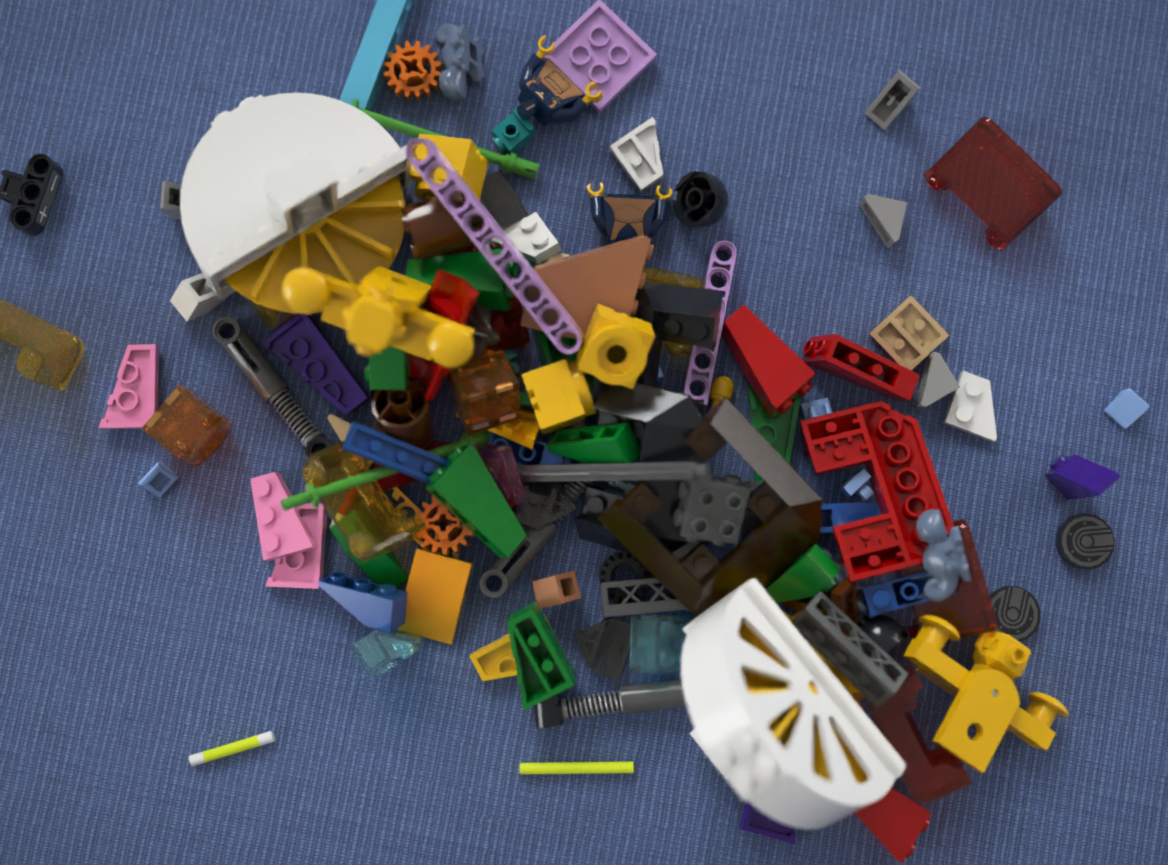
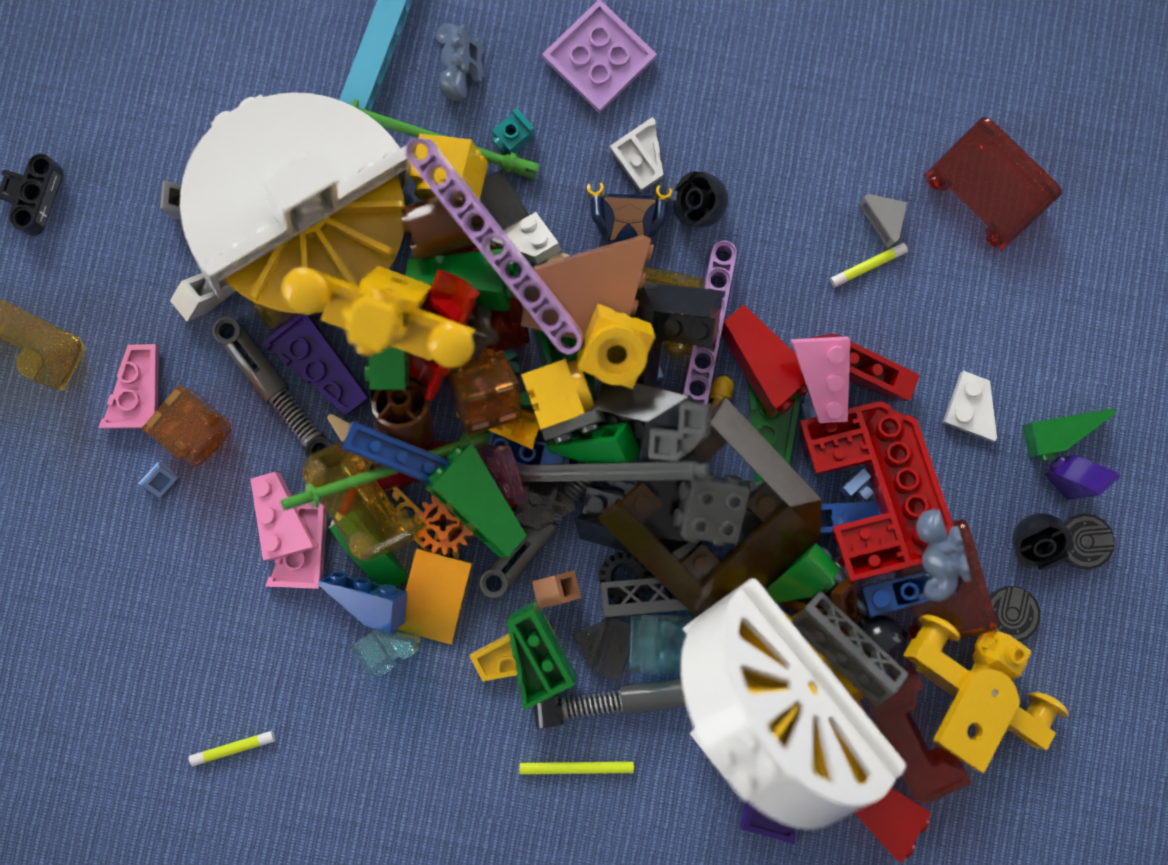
orange gear [383,41,443,102] -> none
torso [517,35,603,125] -> none
light grey slope [864,70,920,130] -> none
tan slope [870,296,949,370] -> none
light grey slope [914,352,960,410] -> none
light blue slope [1104,388,1150,429] -> none
none -> dark grey plate [542,410,606,444]
none -> dark grey tile [649,402,712,462]
none -> bright pink wing [790,336,850,423]
none -> neon yellow bar [830,243,908,288]
none -> black cylinder [1012,513,1074,570]
none -> green slope [1022,408,1115,461]

